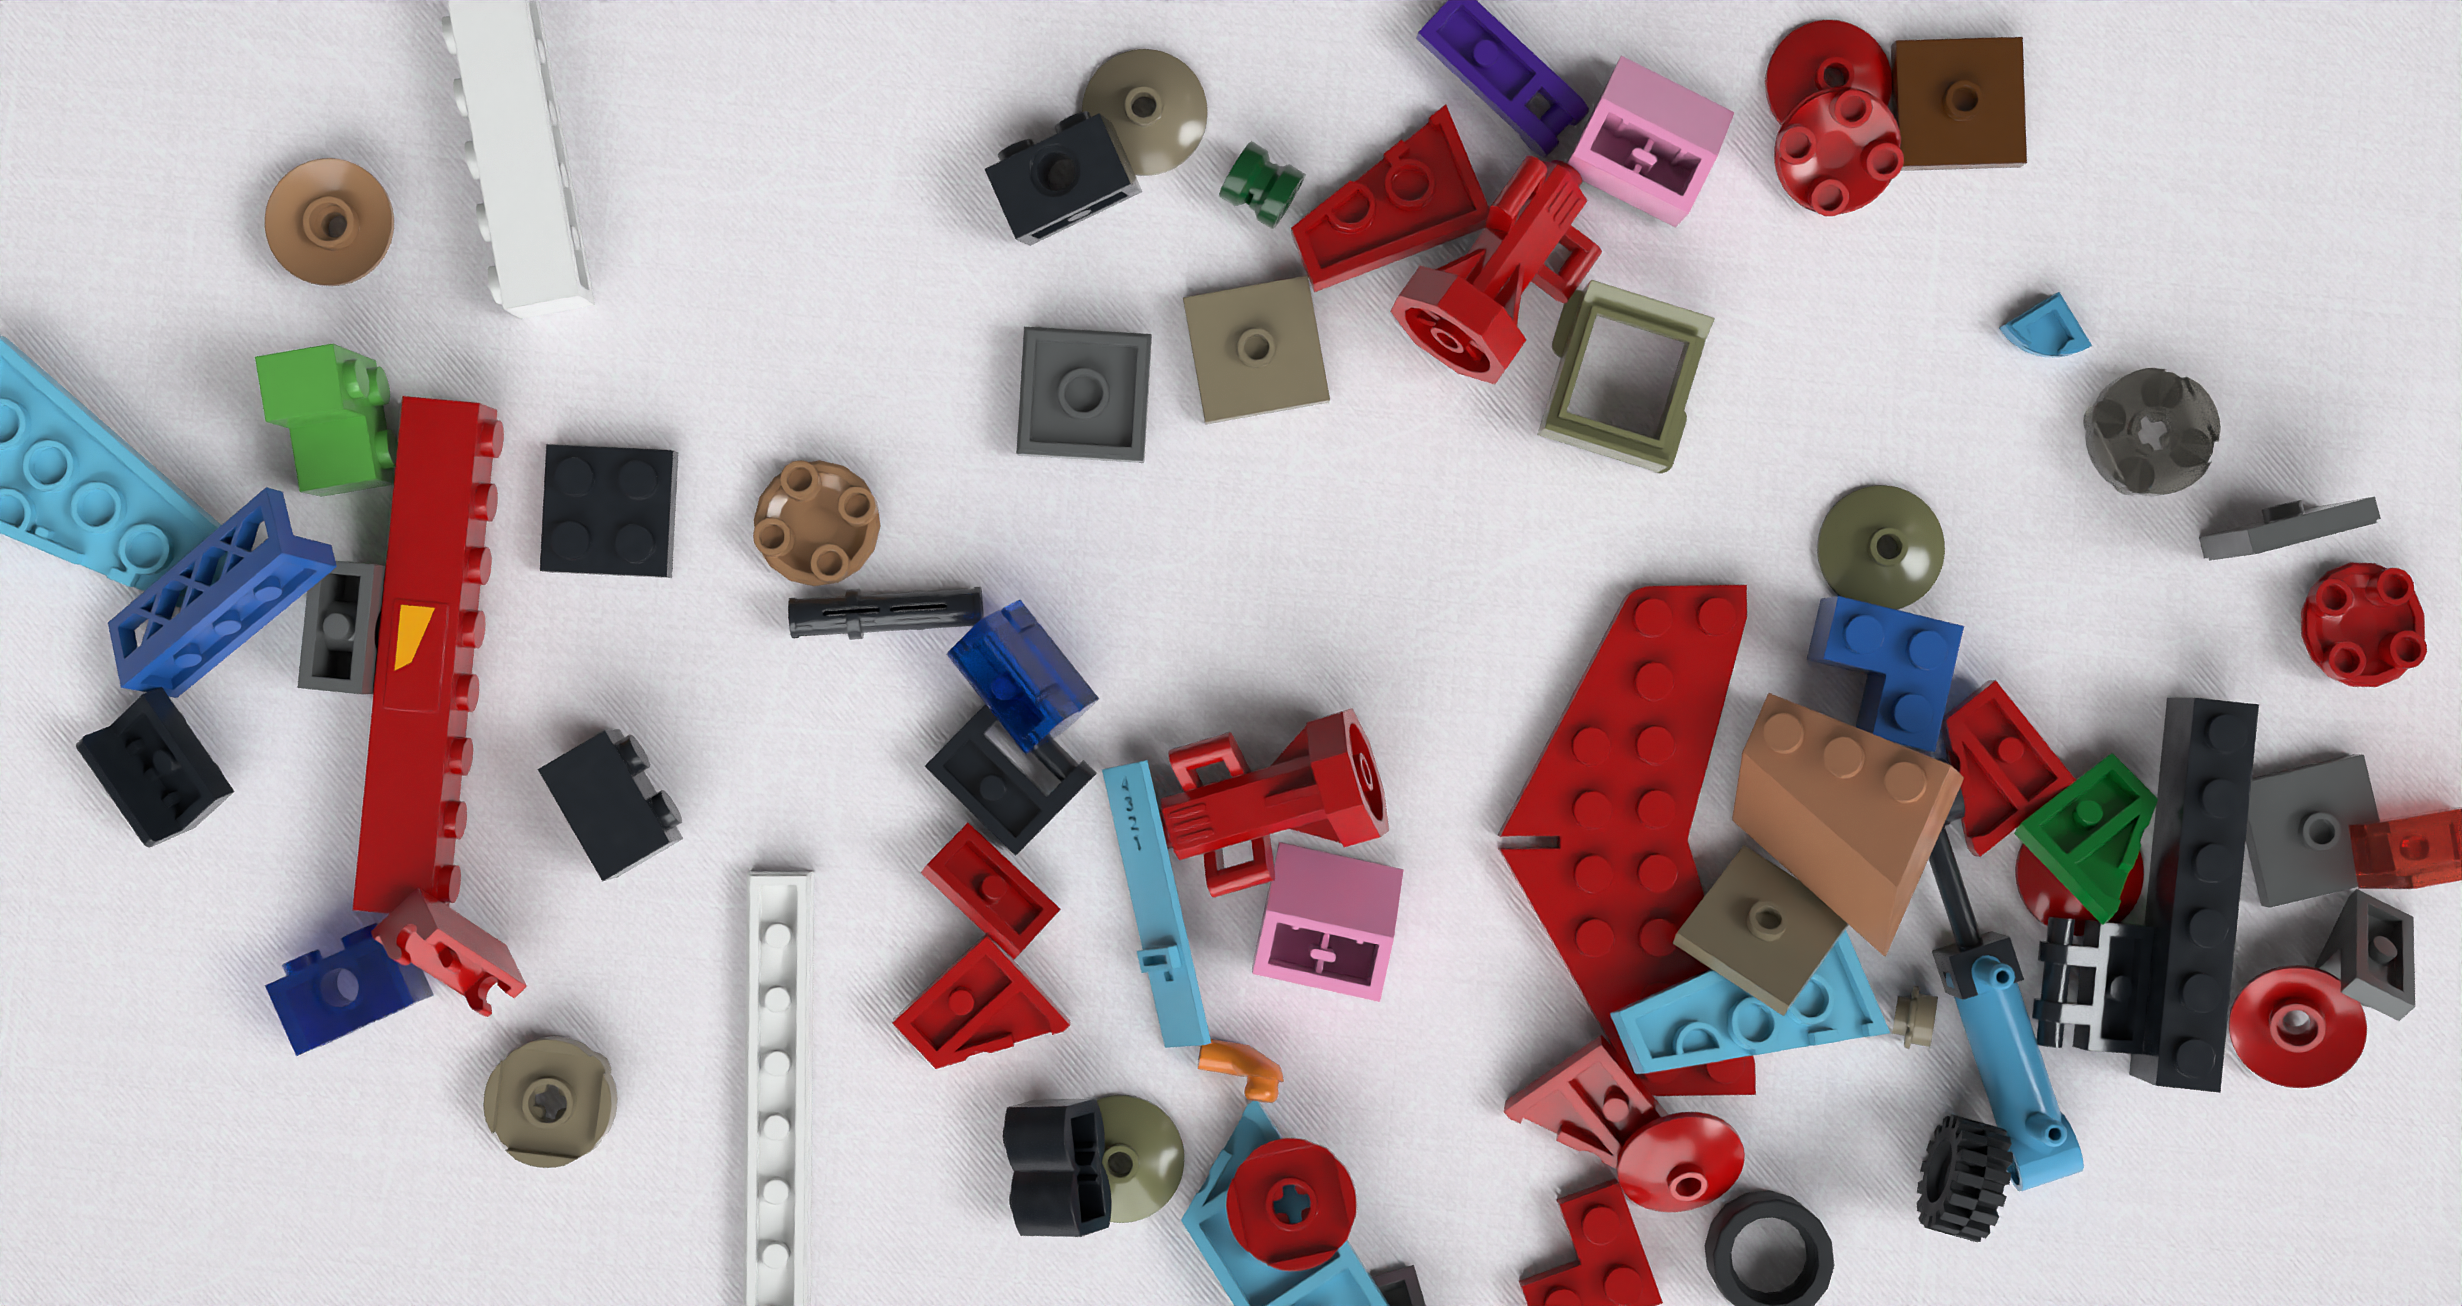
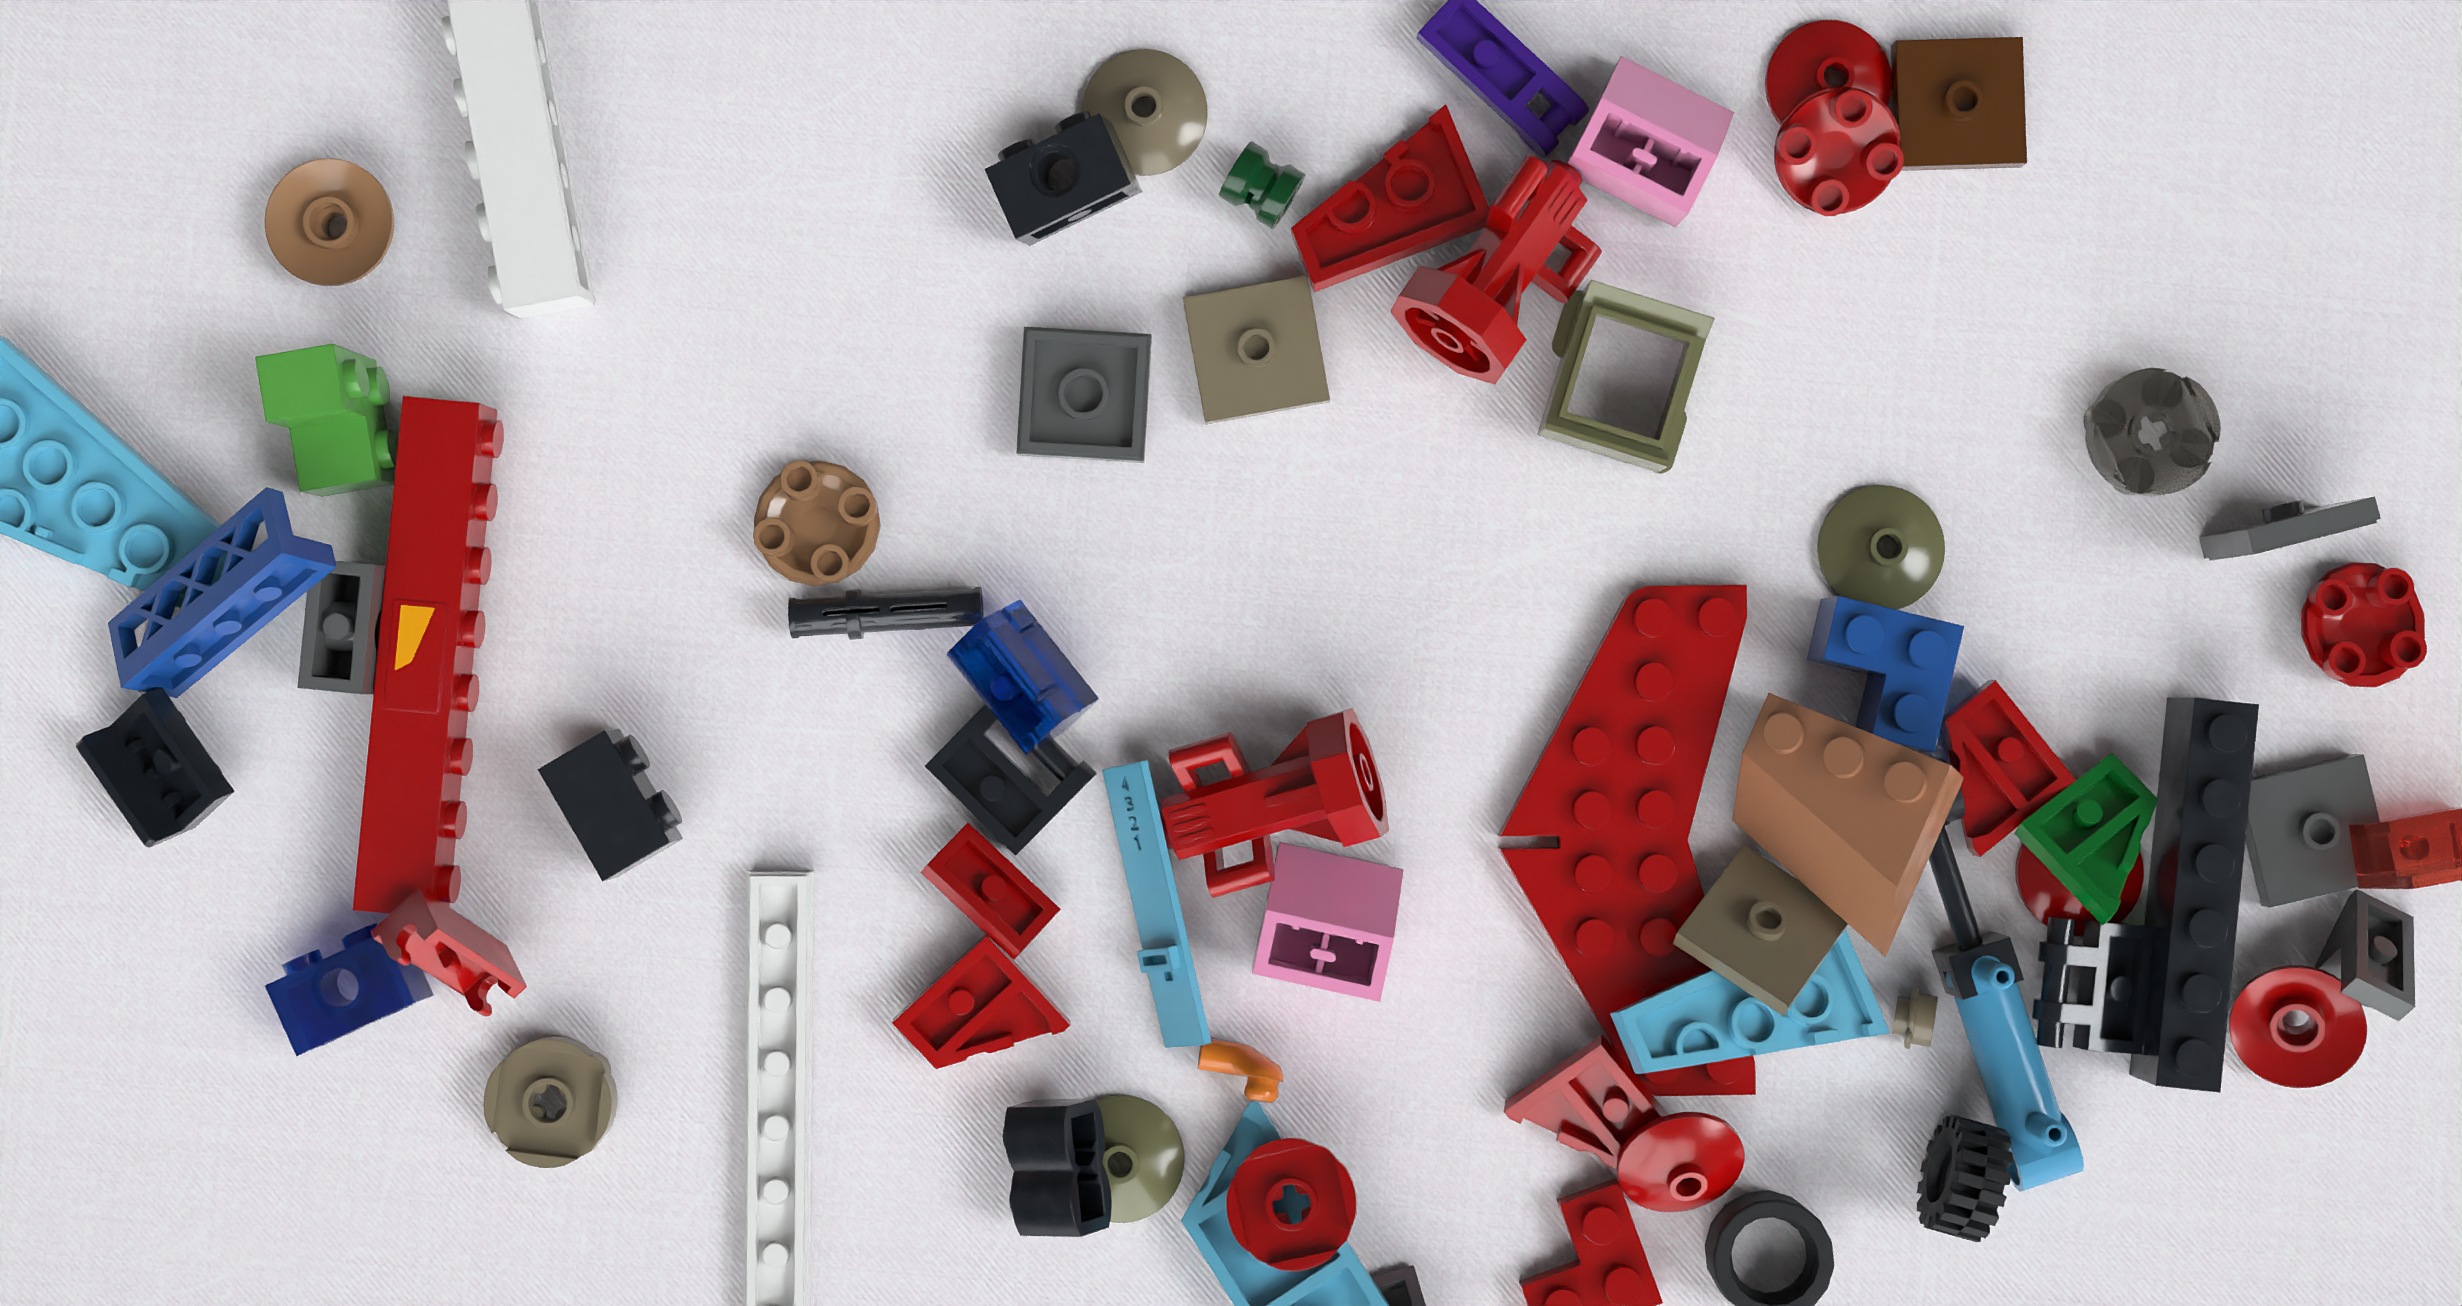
black plate [540,444,678,578] -> none
dark azure tile [1999,292,2092,358] -> none

